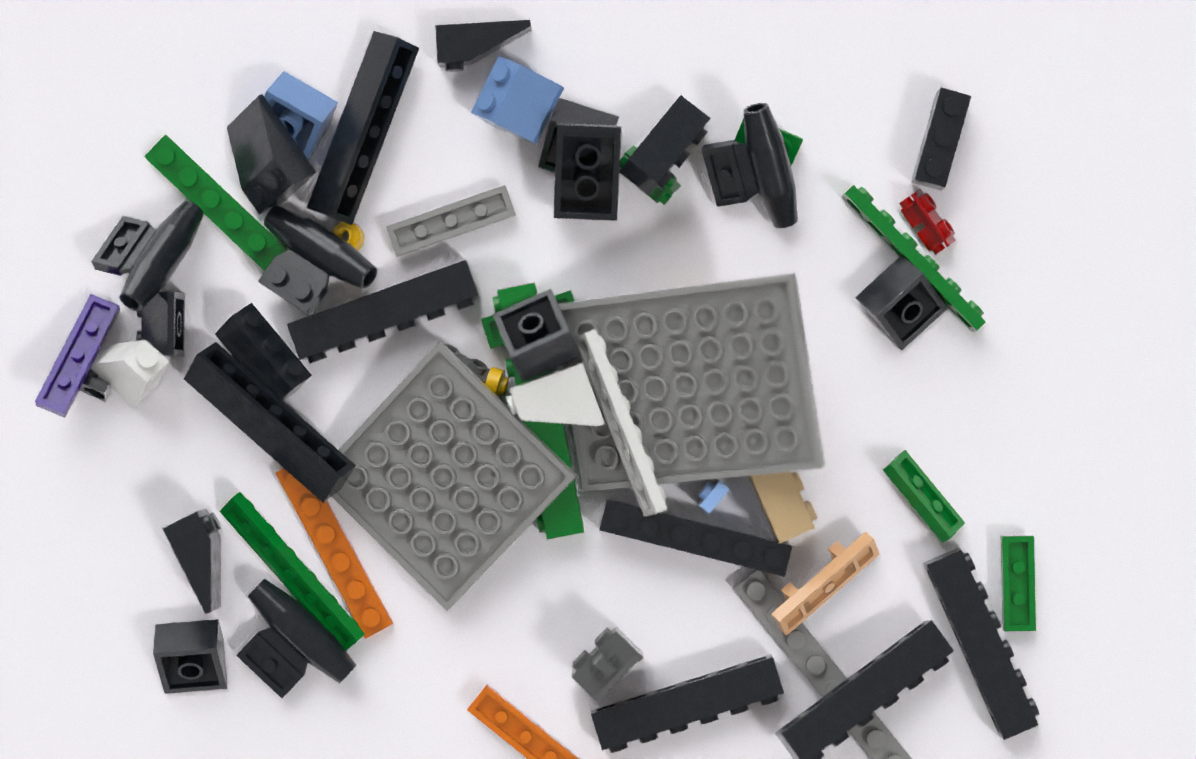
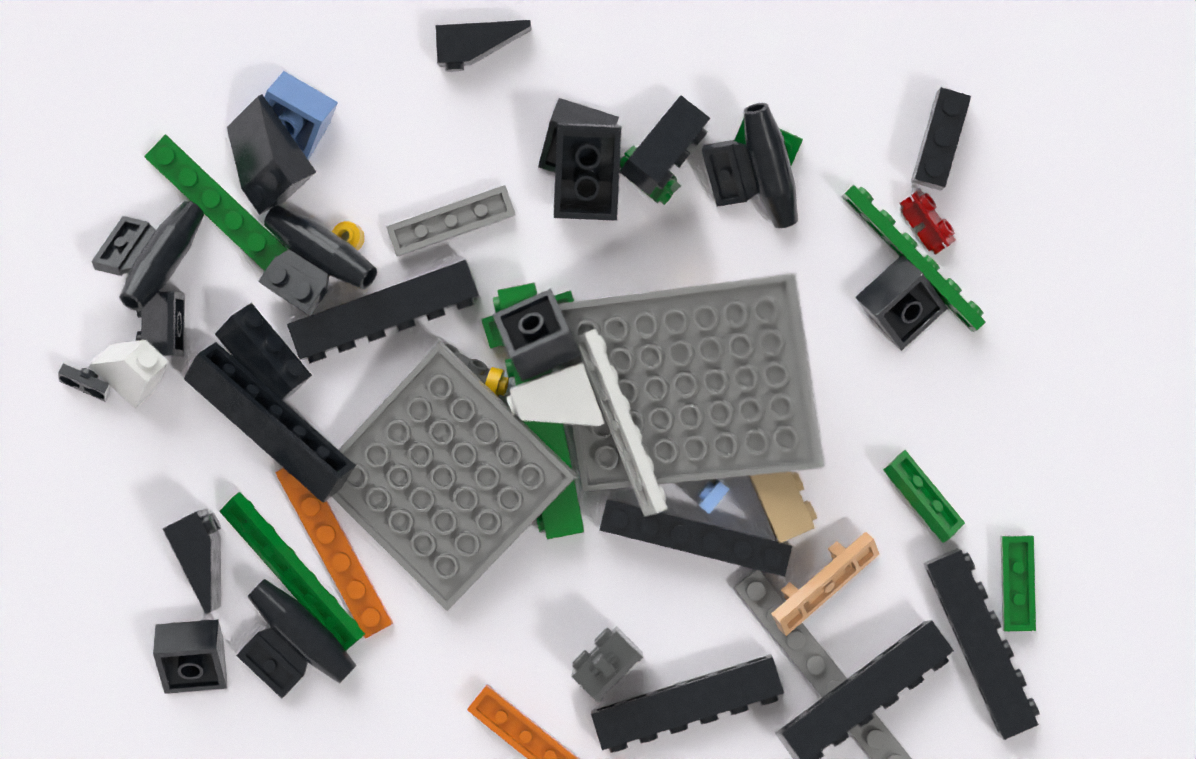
plate [35,294,120,418] -> none
black brick [306,31,419,225] -> none
medium blue slope [471,56,564,145] -> none

